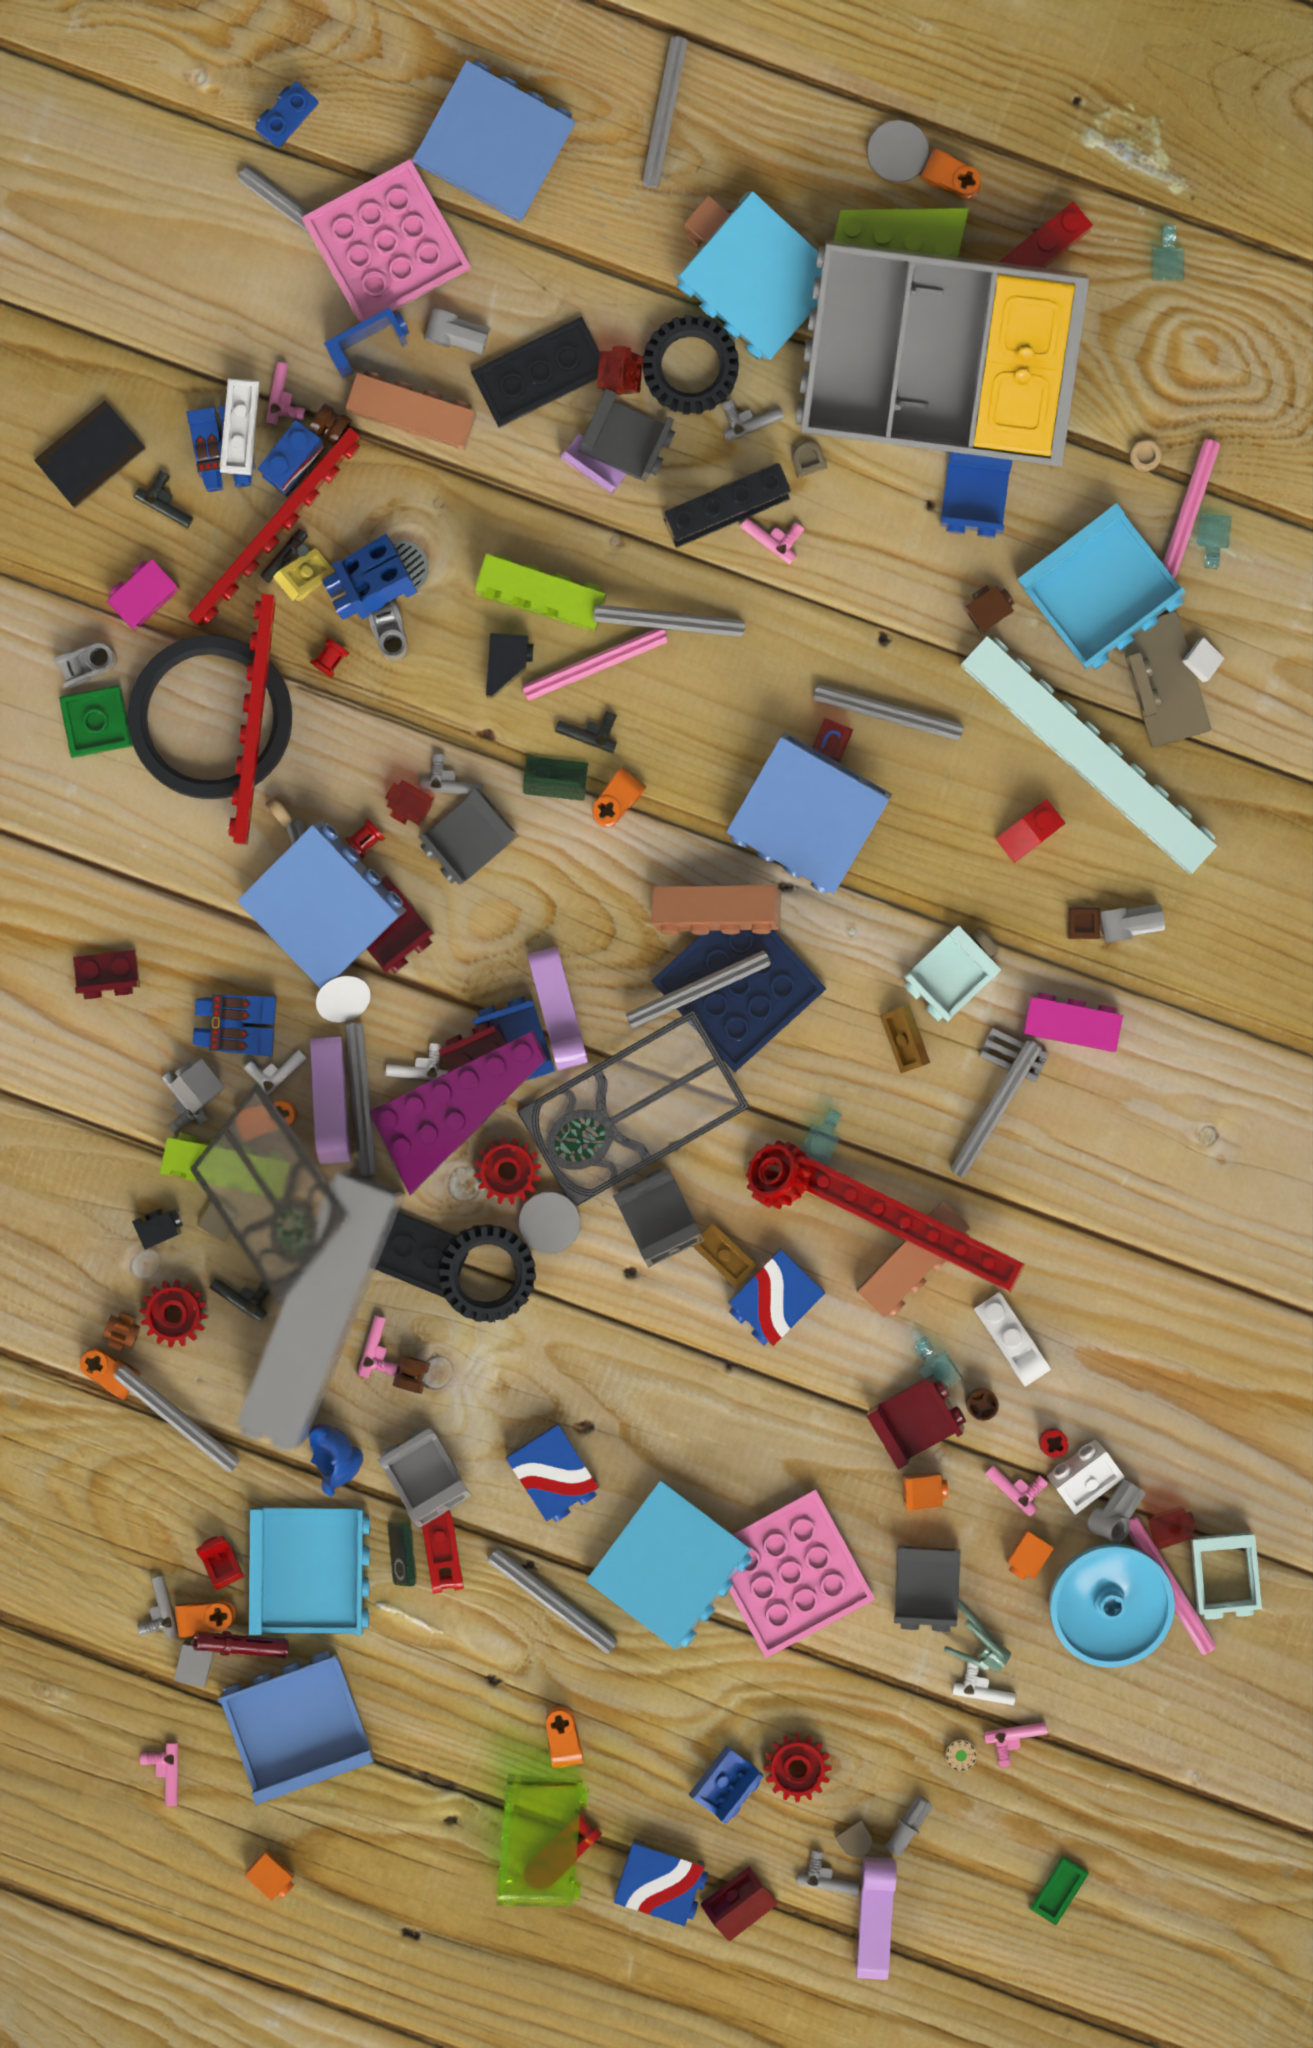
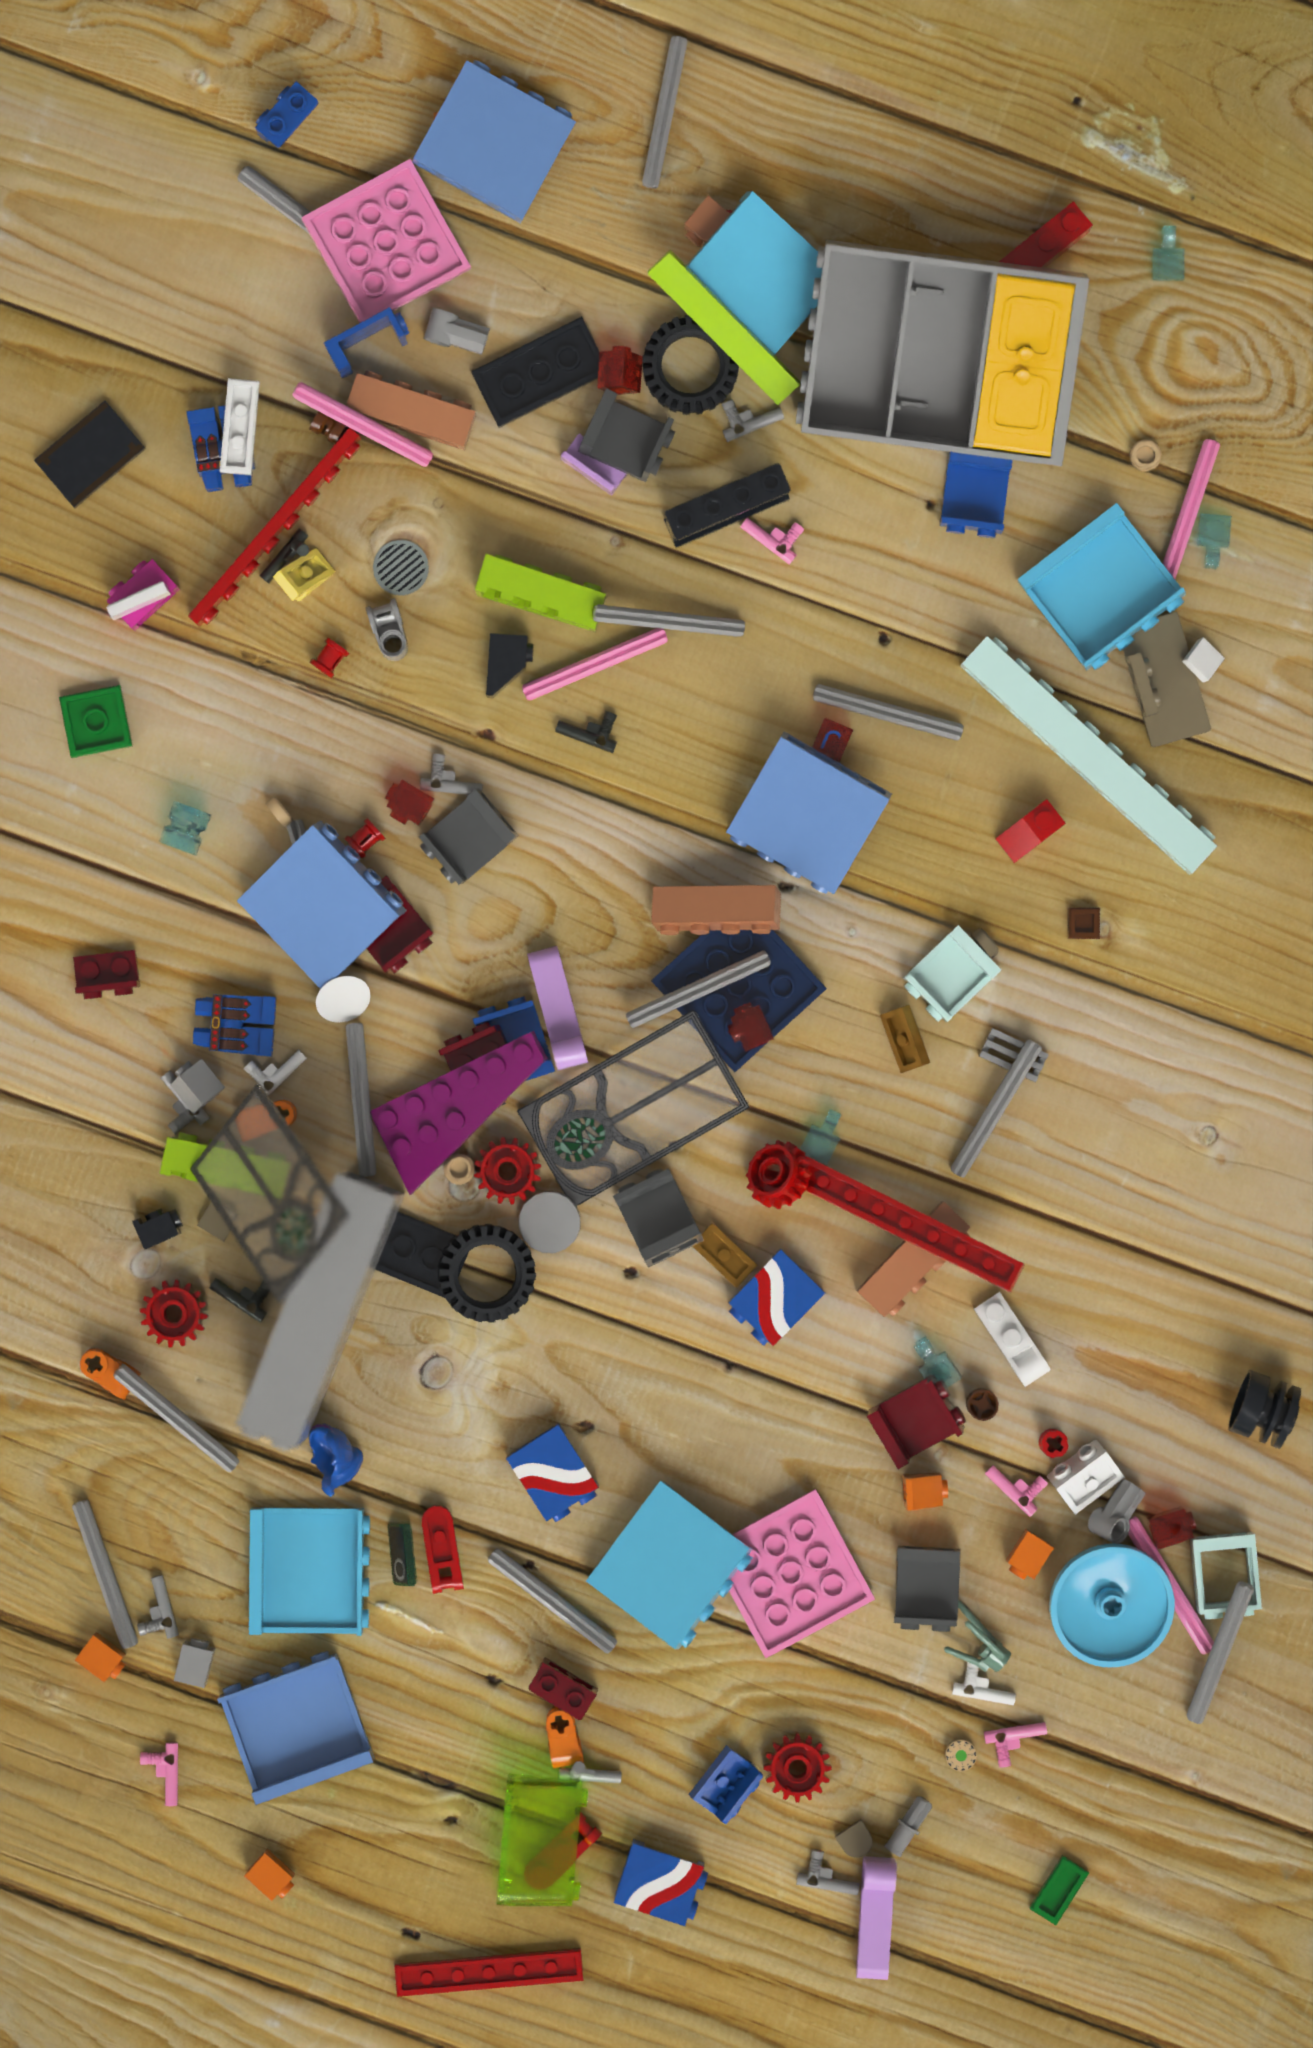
light grey piece [54,643,117,689] -> none
dark orange gear [103,1312,141,1351] -> none
black tyre [128,635,293,799] -> none
pearl dark grey hose [134,470,194,529] -> none
orange piece [175,1600,237,1637] -> none
dark red pin [193,1631,289,1659] -> none
red bracket [196,1536,245,1590] -> none
red plate [228,593,276,845] -> none
blue panel [257,420,325,497] -> none
bright pink hose [265,362,306,425] -> none
lavender beam [310,1036,351,1164] -> none
blue hips [322,534,418,620] -> none
bright pink hose [357,1315,398,1378] -> none
light grey panel [377,1428,472,1528] -> none
white hose [385,1043,449,1081] -> none
reddish brown wheel [393,1355,431,1394] -> none
clear green slope [523,756,589,801] -> none
orange piece [592,767,647,827] -> none
dark red panel [700,1866,778,1941] -> none
dark tan tile [792,442,828,478] -> none
lime wedge [834,208,969,257] -> none
light grey tile [867,120,929,184] -> none
orange piece [920,149,981,199] -> none
reddish brown brick [964,585,1015,635] -> none
dark pink brick [1022,992,1123,1052] -> none
light grey piece [1100,904,1165,943] -> none
none -> light grey axle [72,1500,138,1649]
none -> orange brick [75,1632,126,1683]
none -> white tile [107,581,171,620]
none -> clear light blue wheel [159,801,212,856]
none -> bright pink axle [293,382,433,467]
none -> red tile [394,1948,584,1997]
none -> tan plate [444,1154,475,1185]
none -> dark red bracket [528,1657,598,1720]
none -> light grey hose [558,1761,621,1783]
none -> lime tile [647,250,801,405]
none -> clear red brick [727,1002,774,1052]
none -> light grey axle [1186,1581,1254,1724]
none -> black wheel [1228,1370,1301,1449]

